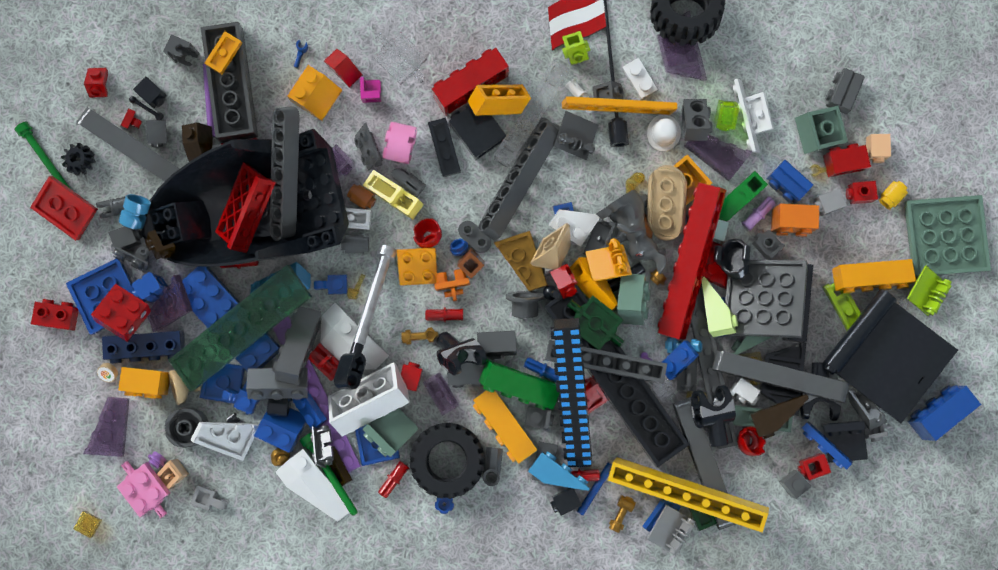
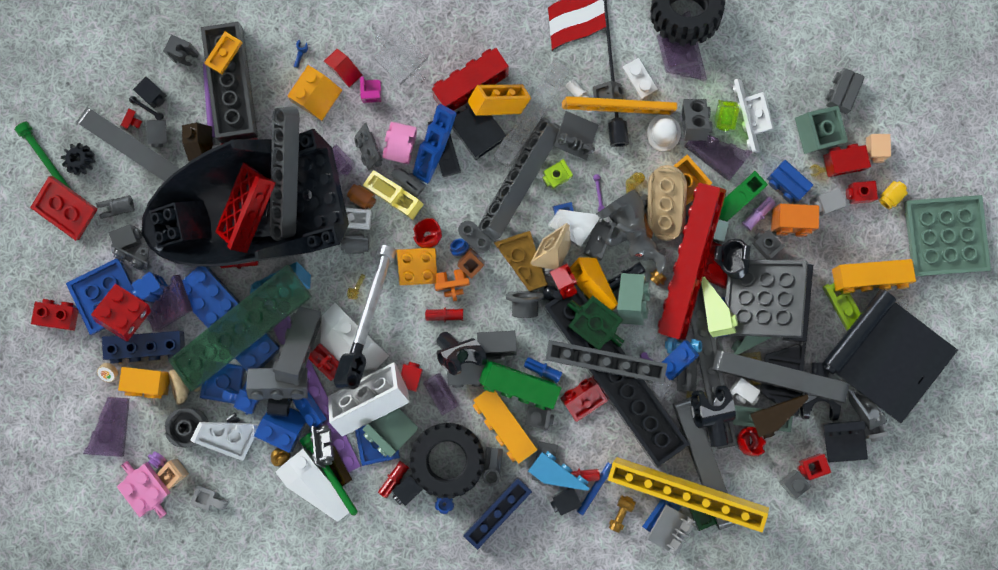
clear yellow plate [73,511,102,538] -> none
red bracket [84,68,108,98] -> none
dark azure wheel [119,194,151,229] -> none
dark brown bracket [145,230,176,260] -> none
blue plate [314,275,348,295] -> none
pearl gold bar [401,327,438,345] -> none
black brick [550,318,592,467] -> none
lime brick [562,31,590,65] -> none
light orange hinge [585,238,632,282] -> none
blue plate [802,421,853,470] -> none
lime hinge [907,265,952,316] -> none
blue brick [907,385,982,441] -> none
none -> black brick [392,474,423,506]
none -> blue slope [412,104,457,184]
none -> dark blue brick [463,477,532,550]
none -> lime brick [542,159,573,190]
none -> medium lavender hinge [593,174,605,211]

